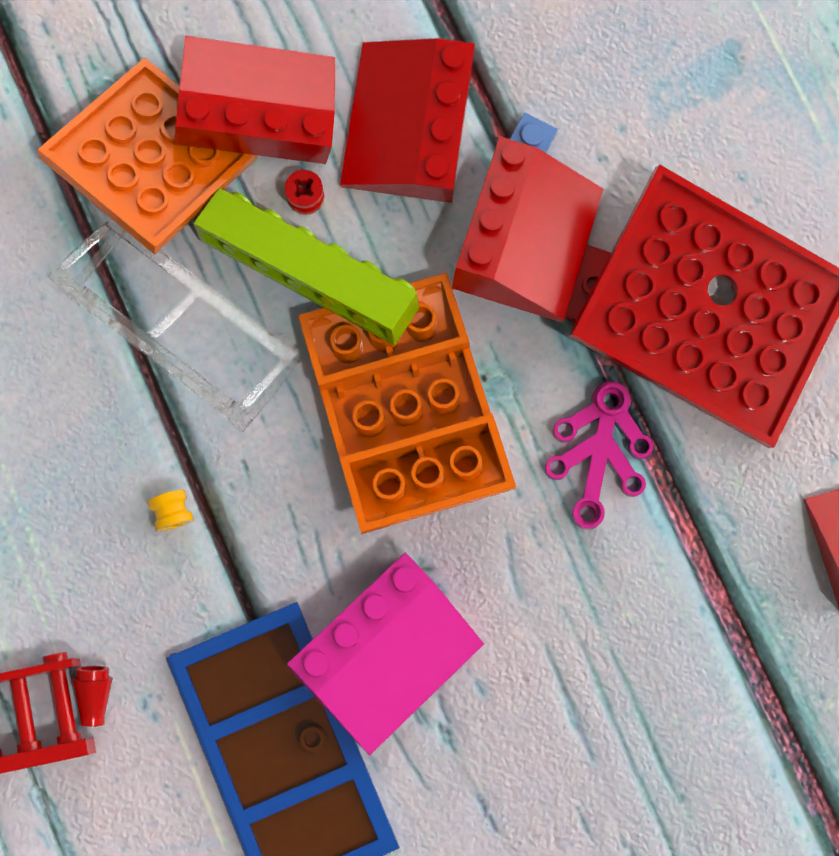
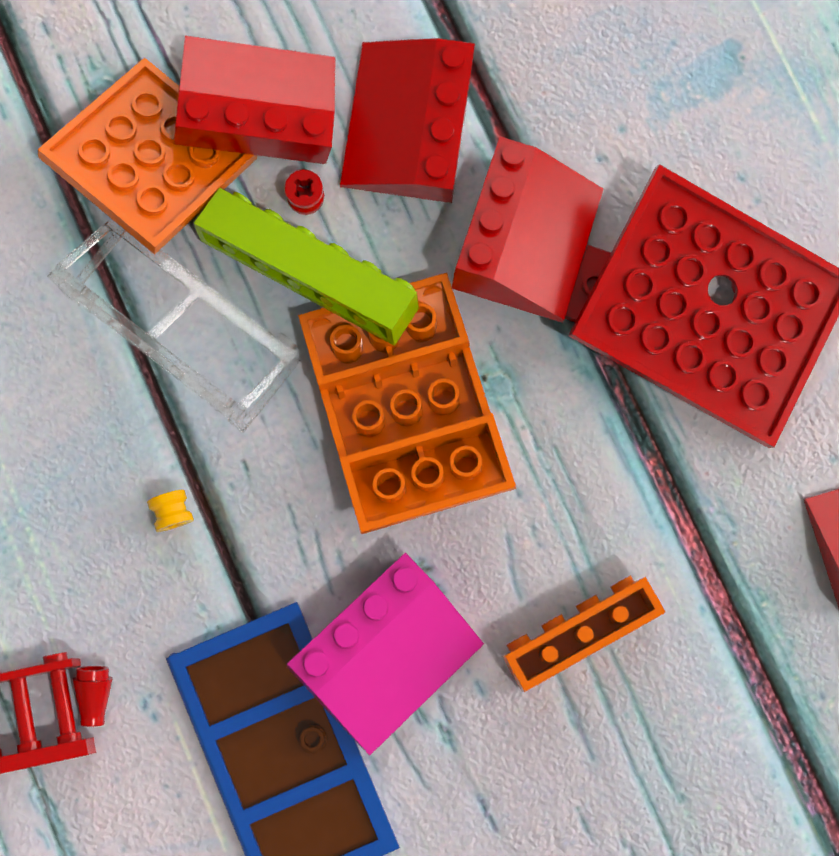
medium blue plate [510,112,558,153] -> none
dark pink plant [545,381,653,530] -> none
none -> orange brick [502,575,666,692]

